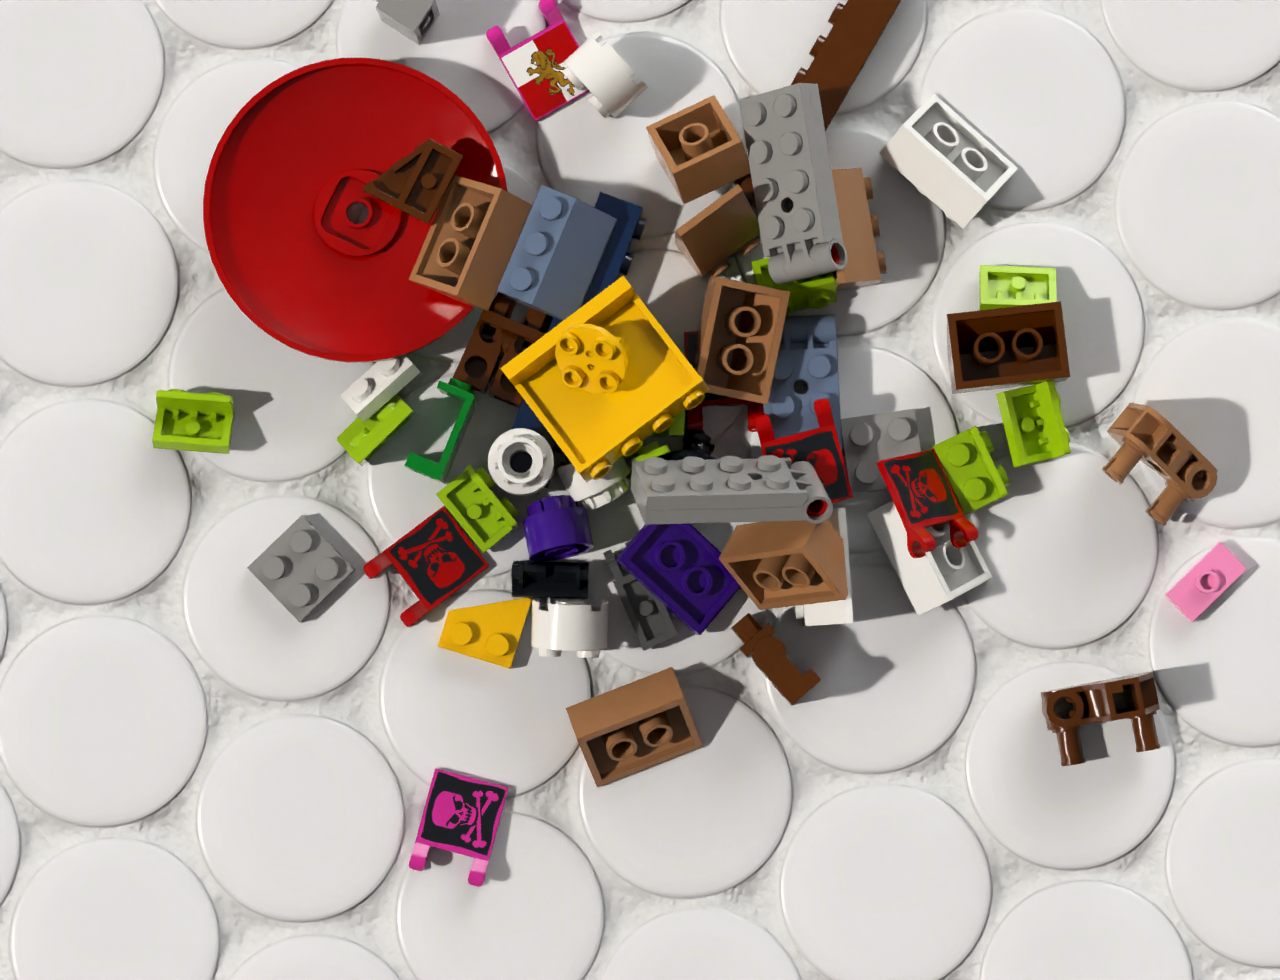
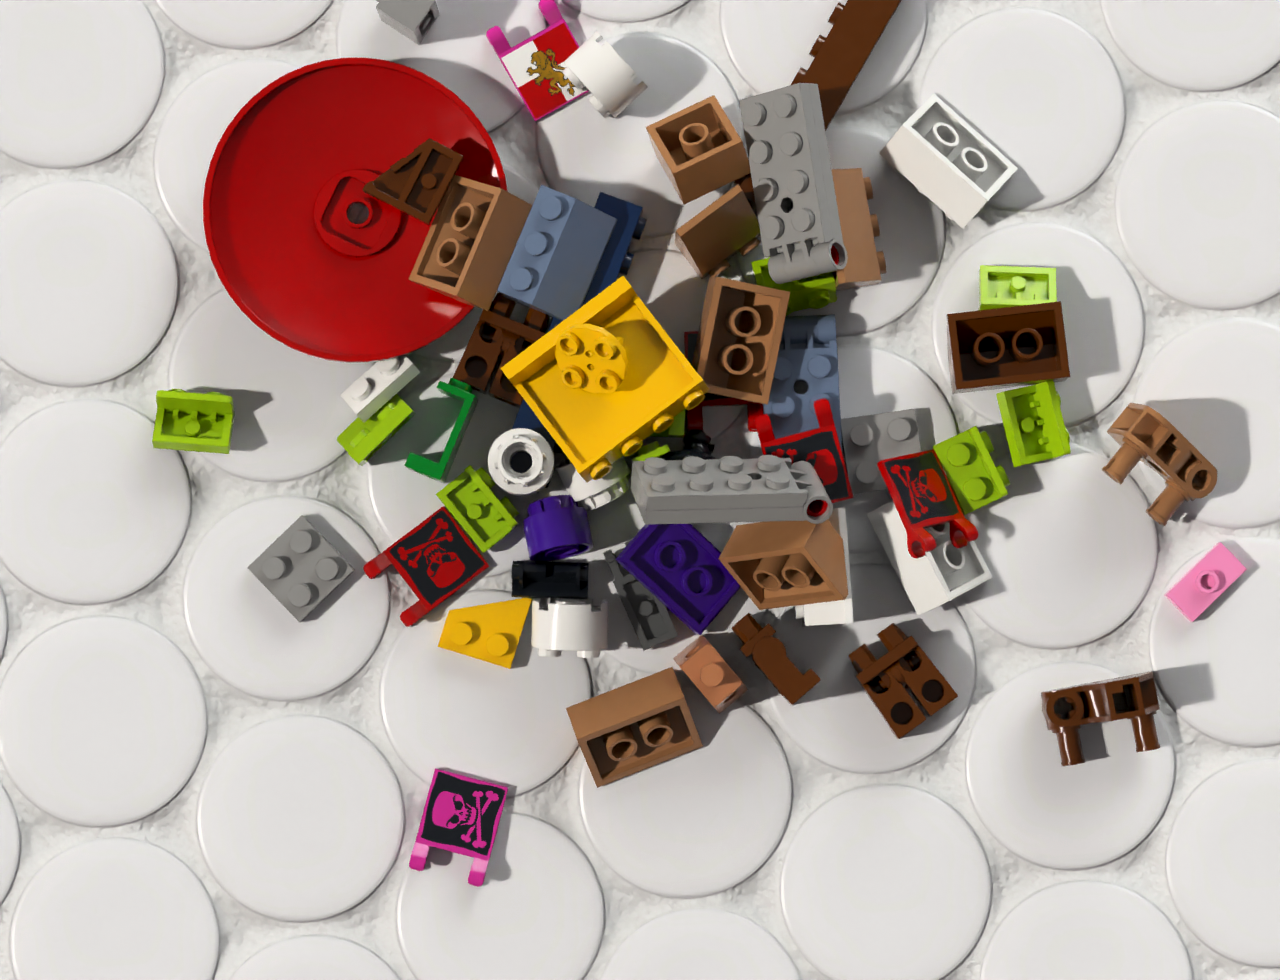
none -> nougat torso [673,635,748,714]
none -> reddish brown hips [848,623,958,739]

